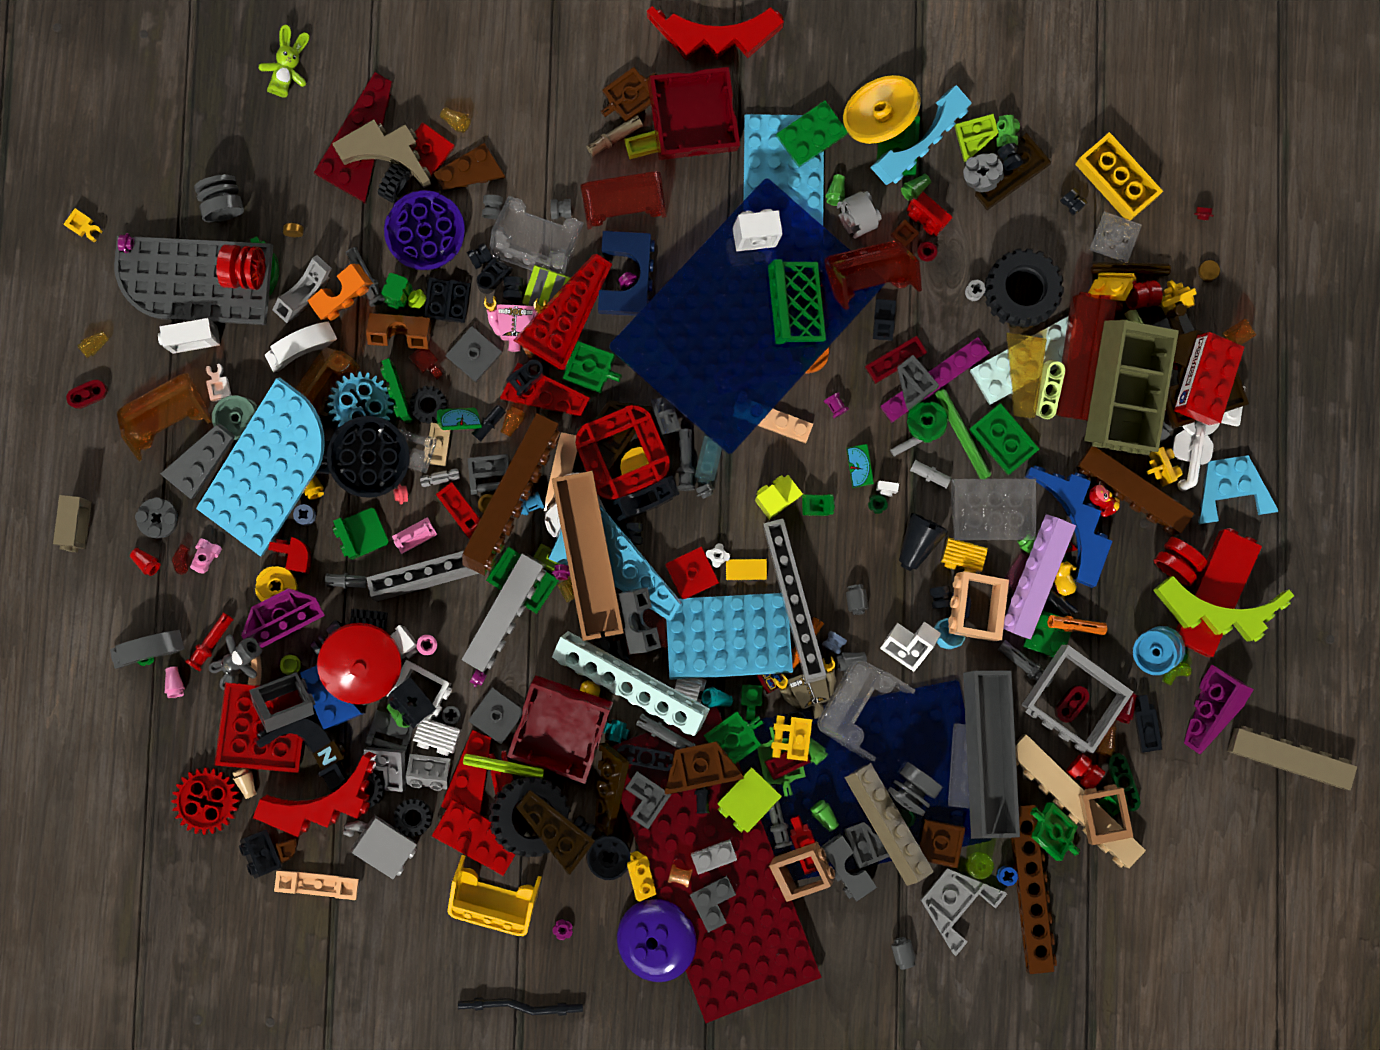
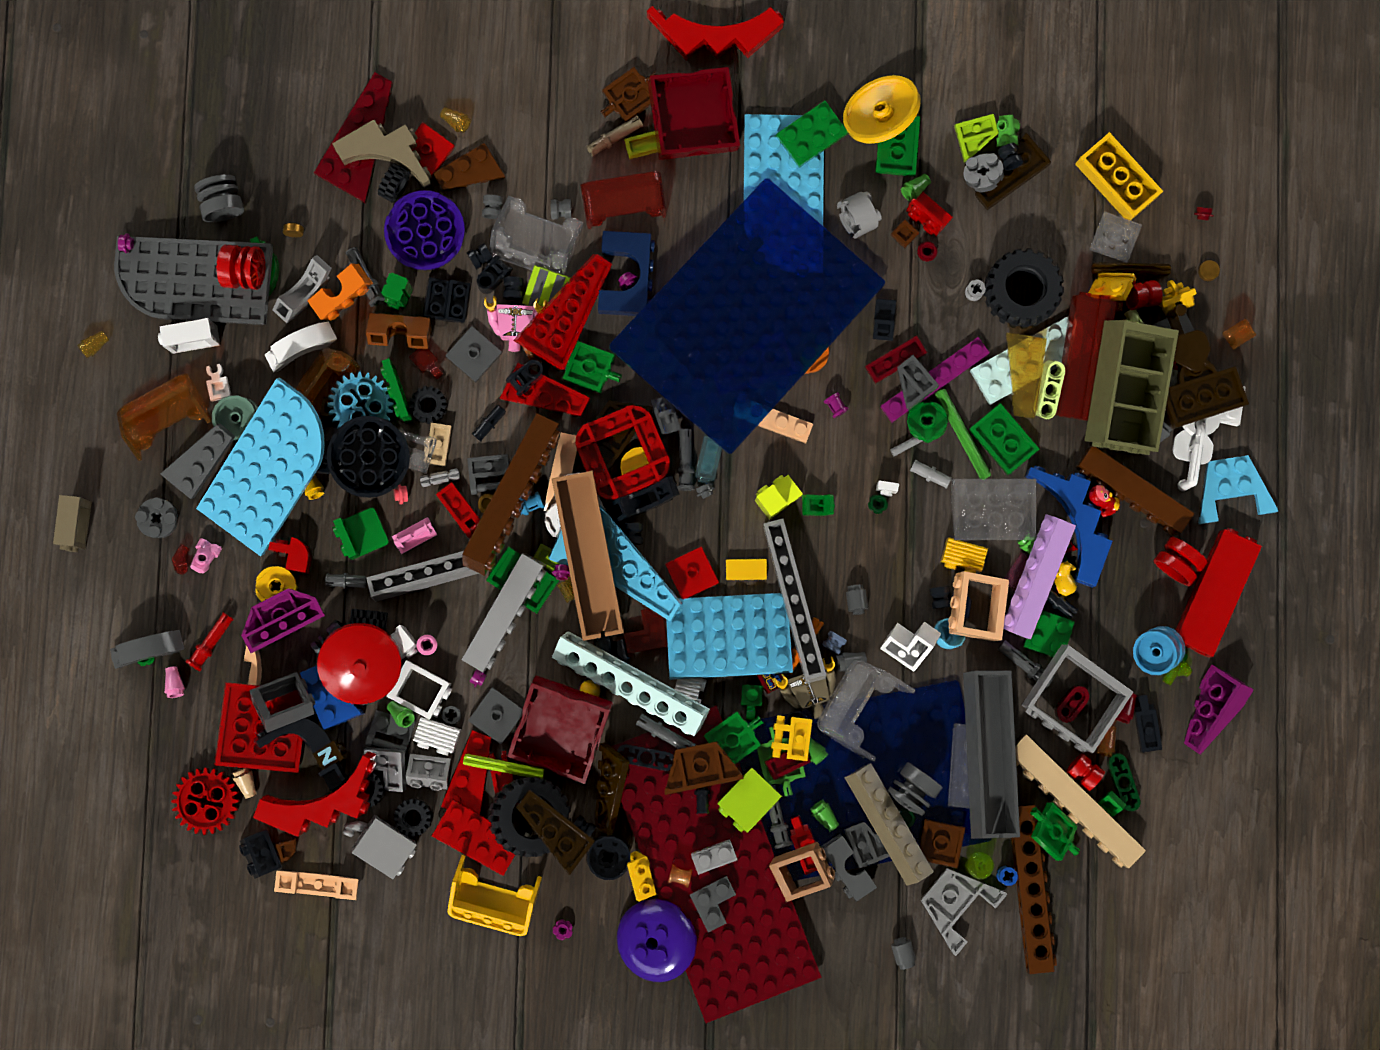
yellow plate [63,208,103,242] -> none
dark red plate [66,380,108,409] -> none
red cone [130,548,161,576] -> none
dark grey animal [209,634,262,690] -> none
lime animal [258,25,309,97] -> none
lime plate [280,655,301,675] -> none
sand blue wheel [293,504,316,526] -> none
black brick [387,678,436,729] -> none
lime plate [408,289,426,309] -> none
slope [437,408,482,430] -> none
black bar [458,997,583,1016] -> none
clear orange cone [500,405,525,437] -> none
teal gear [604,719,630,744] -> none
dark grey arch [616,587,661,654] -> none
dark grey plate [625,771,671,829] -> none
teal cone [702,687,733,707] -> none
white plate [706,543,730,568] -> none
white brick [733,209,782,251] -> none
green fence [768,259,826,344] -> none
bright green cone [825,174,845,206] -> none
clear red windscreen [825,241,922,310] -> none
slope [846,444,874,488] -> none
medium azure arch [870,85,972,185] -> none
black cone [899,512,948,571] -> none
orange pin [1047,615,1107,635] -> none
black wheel [1060,188,1088,216] -> none
medium nougat window [1079,784,1133,845] -> none
yellow hips [1147,447,1183,487] -> none
lime arch [1153,576,1294,642] -> none
red brick [1174,332,1244,425] -> none
dark tan brick [1227,726,1357,790] -> none

